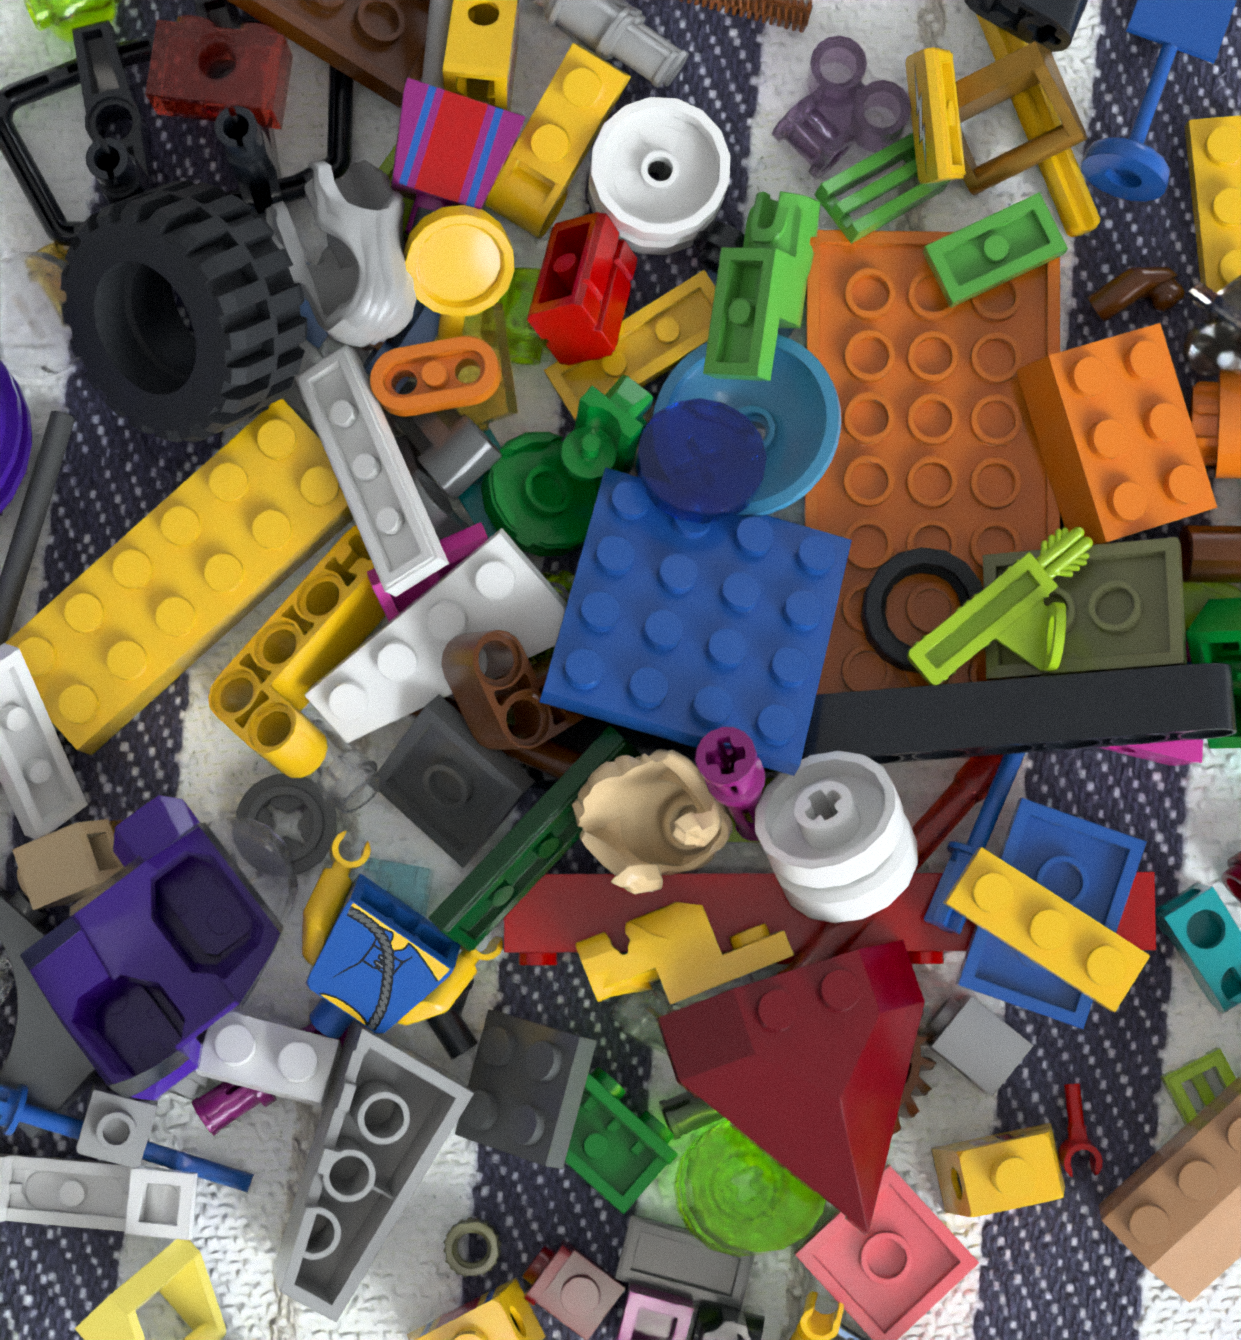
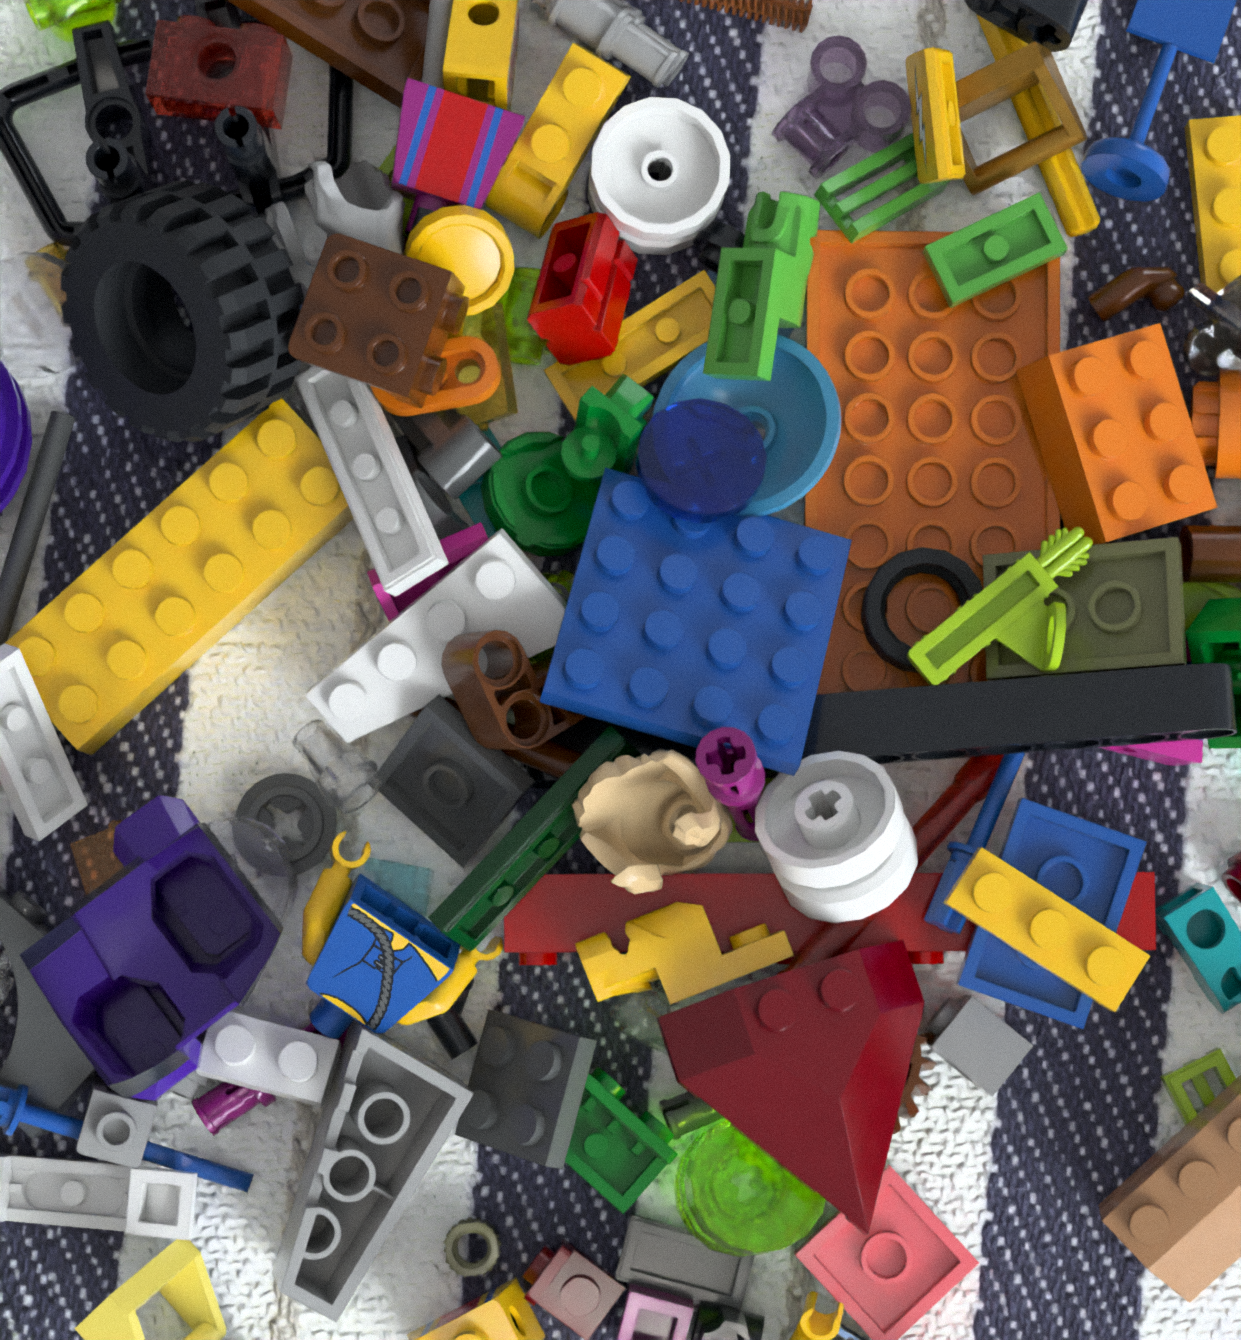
tan brick [12,819,124,910] -> none
yellow beam [208,525,386,778] -> none
yellow torso [931,1123,1065,1217] -> none
red hand [1058,1083,1103,1178] -> none
none -> reddish brown bracket [288,233,469,409]

